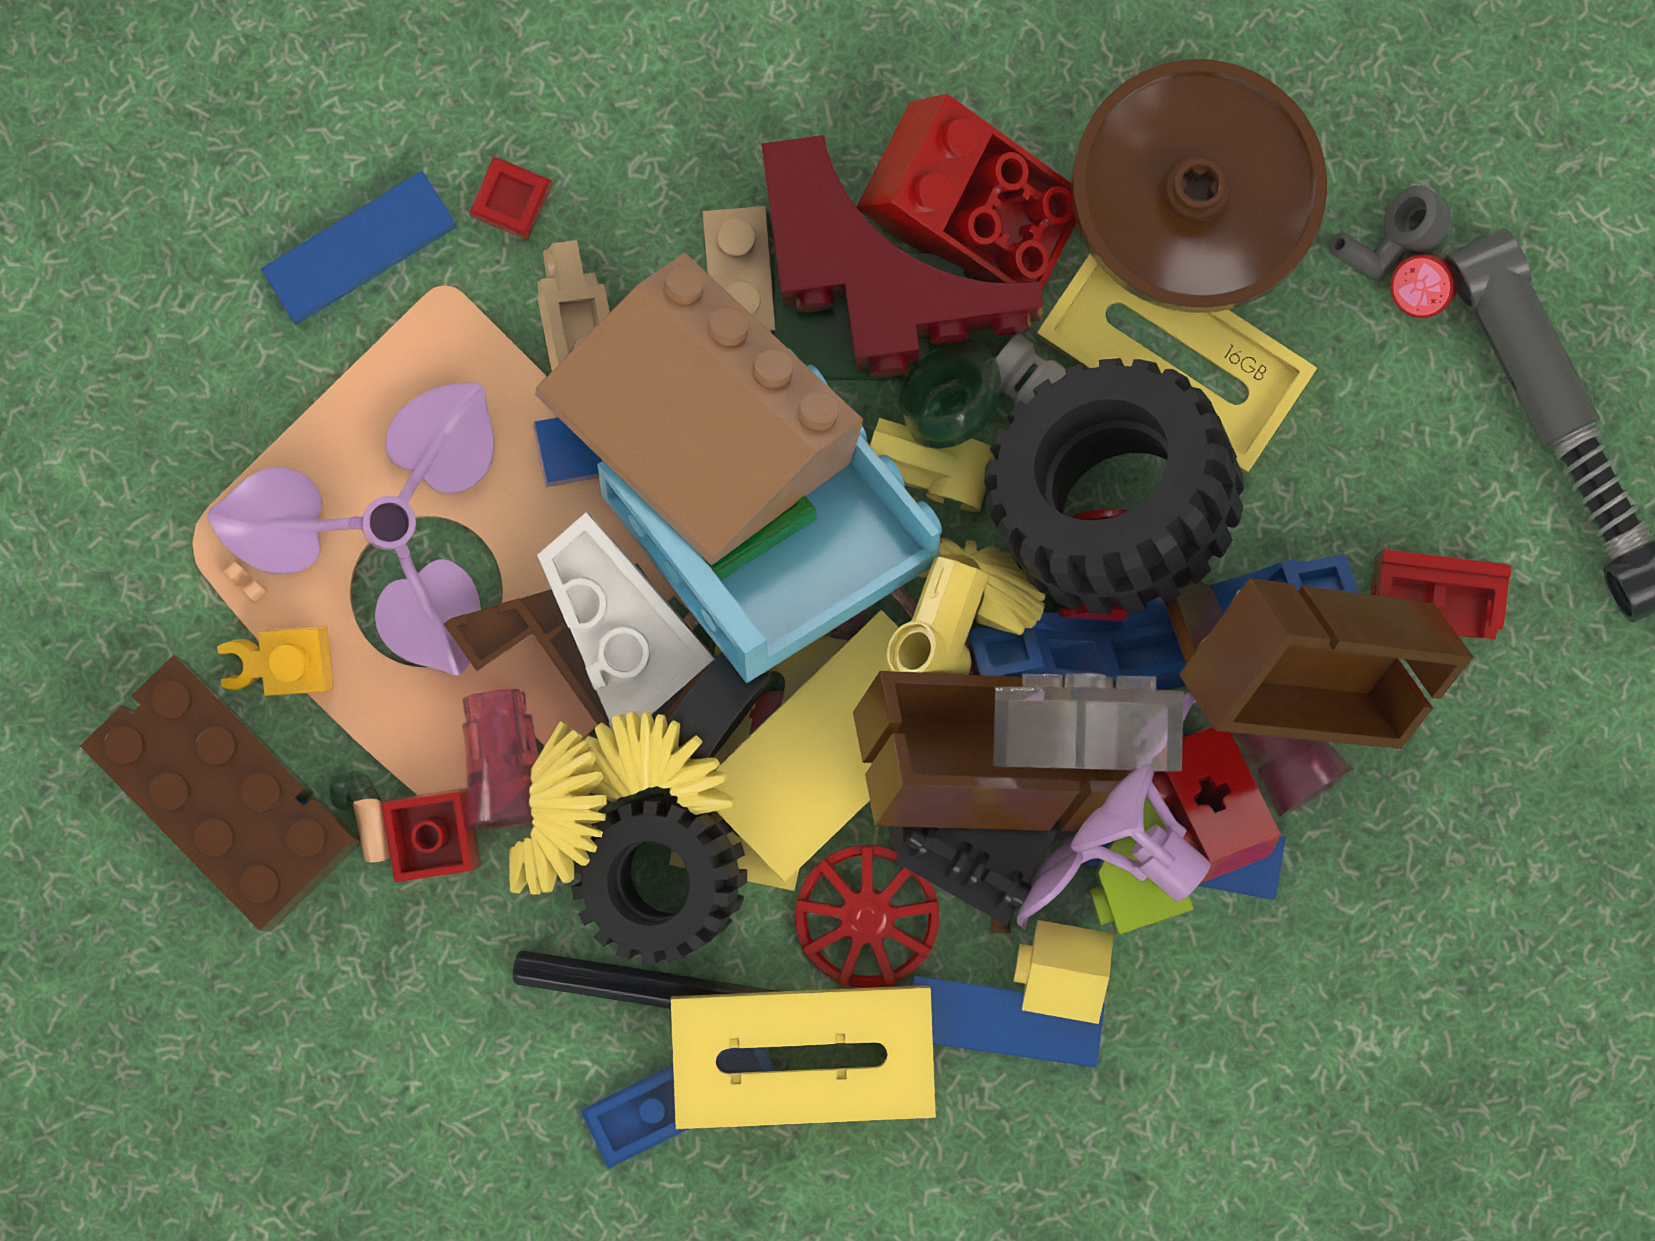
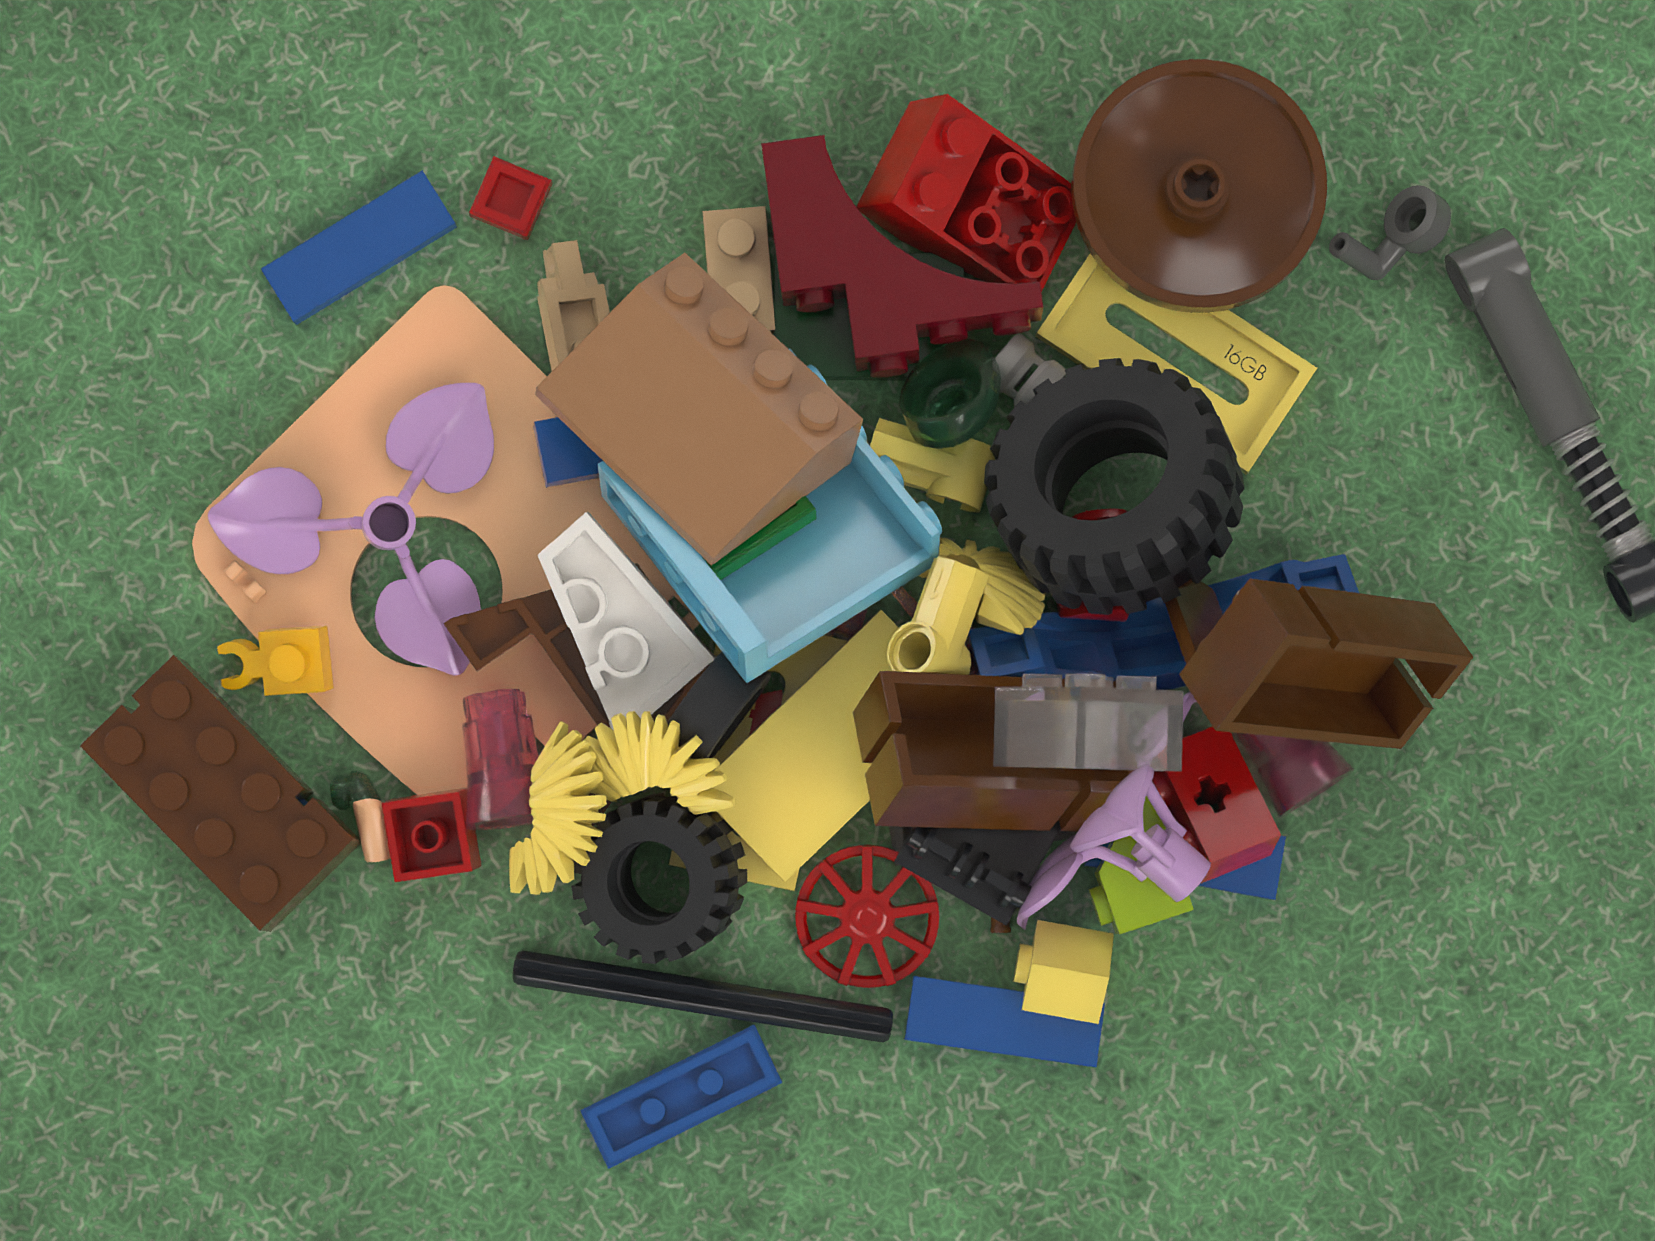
light yellow piece [671,985,936,1129] -> none
red hinge [1371,549,1512,640] -> none
tile [1390,253,1457,318] -> none

